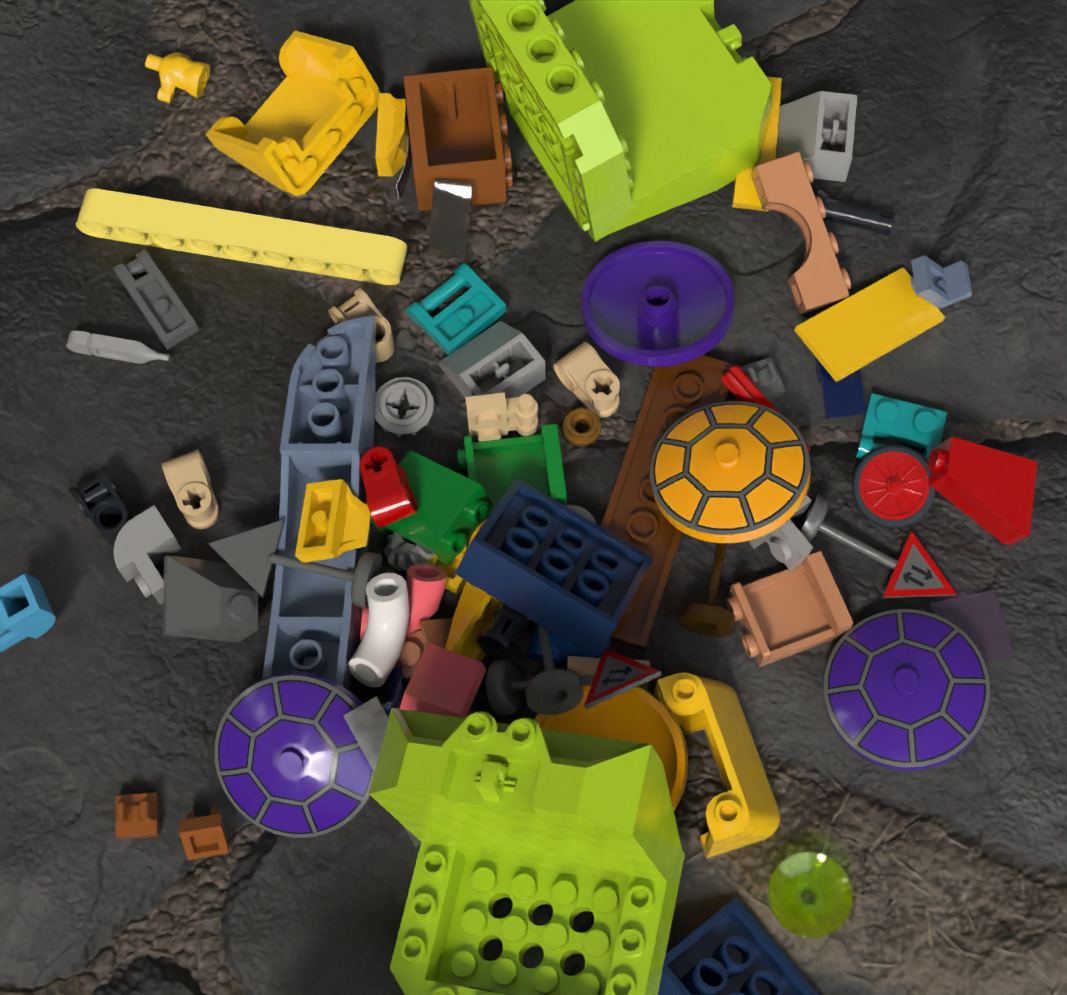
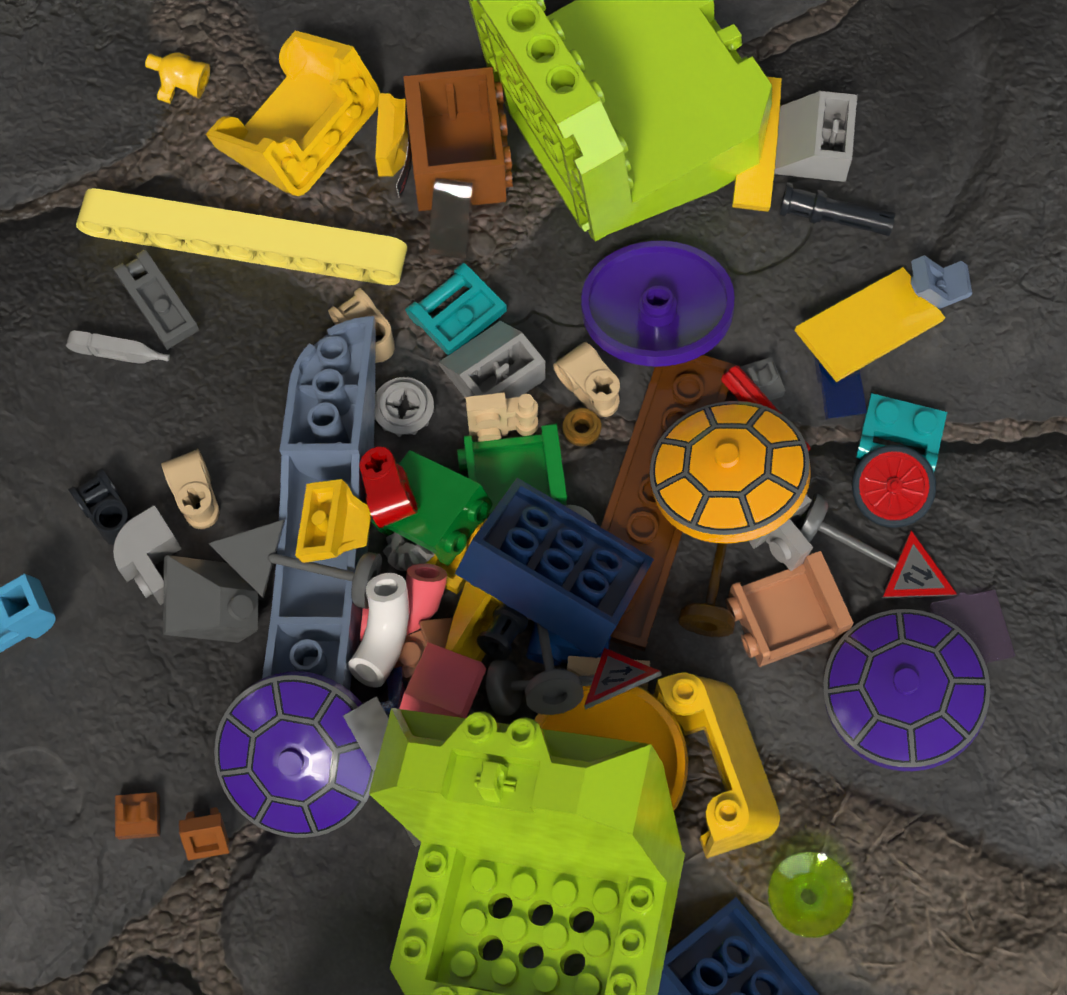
nougat arch [750,152,851,315] -> none
red slope [928,437,1037,546] -> none

